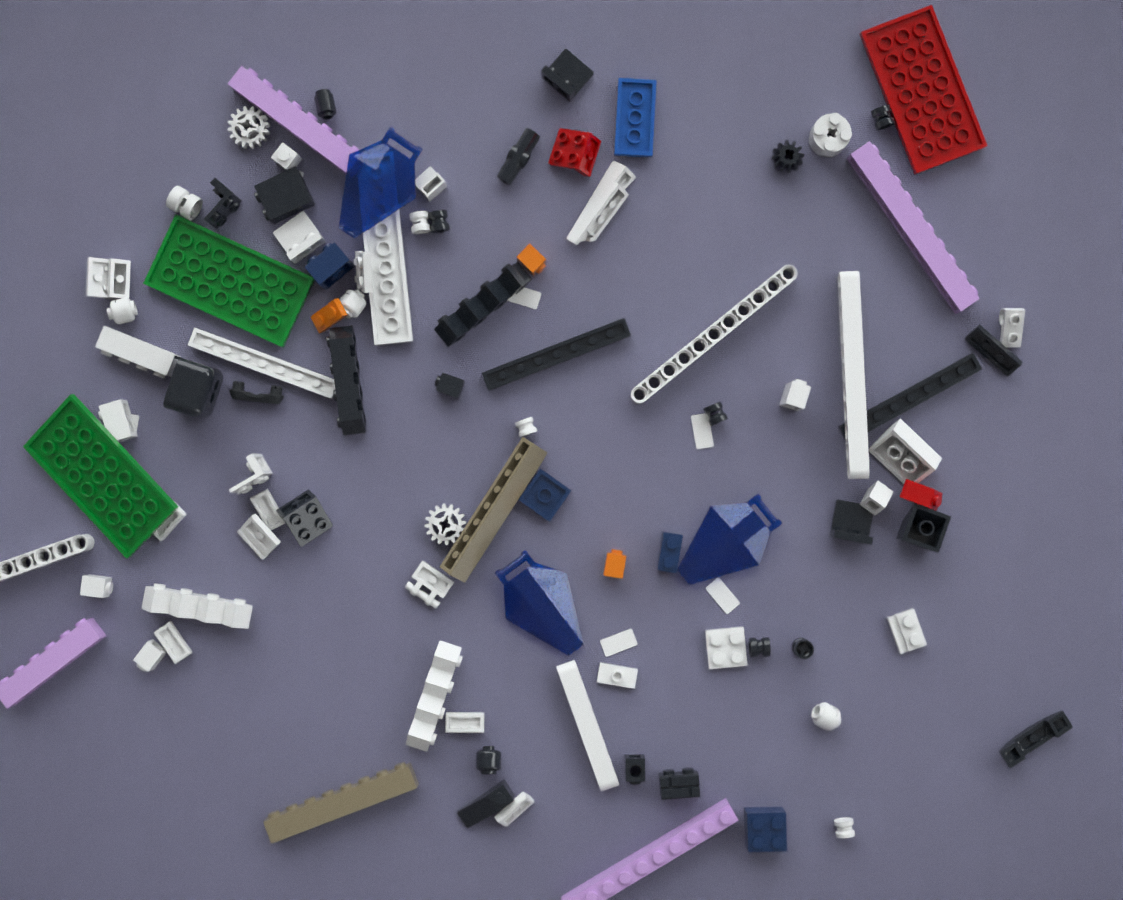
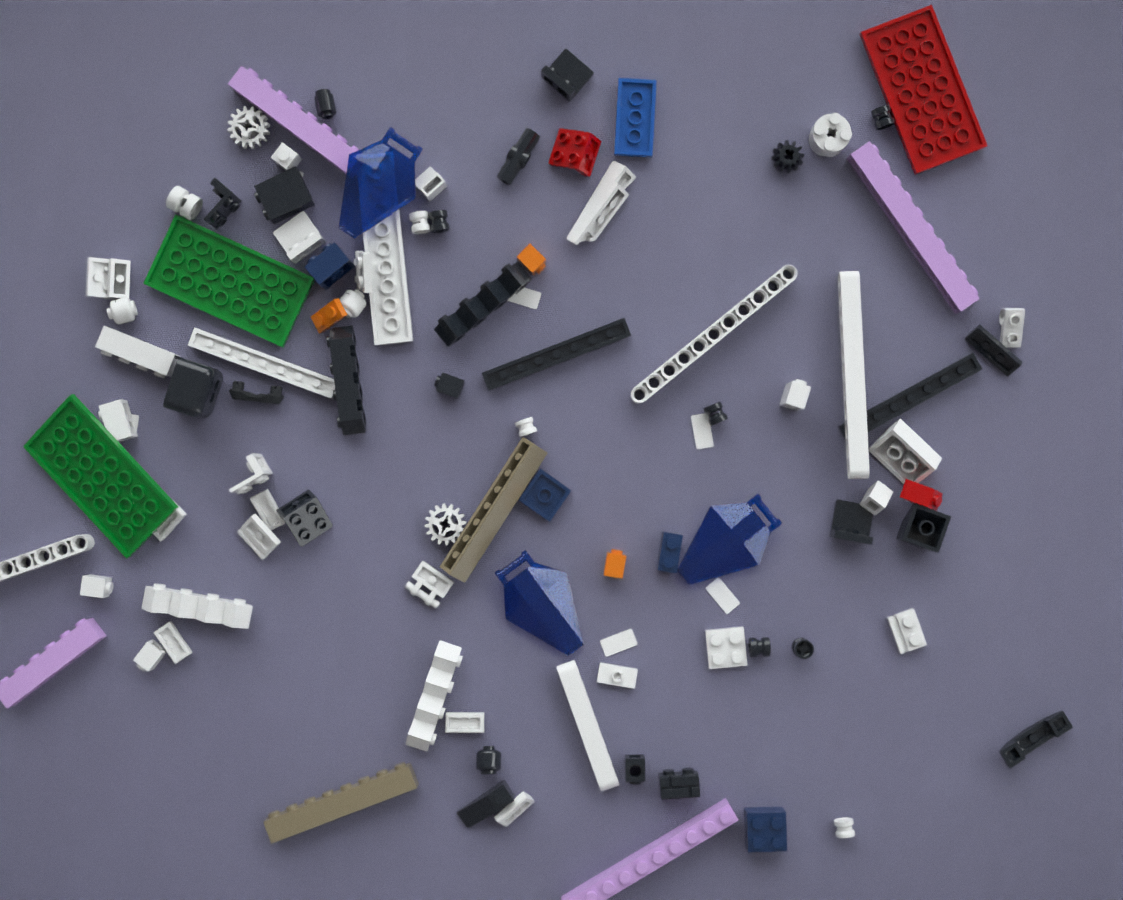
white head [811,702,841,731] -> none

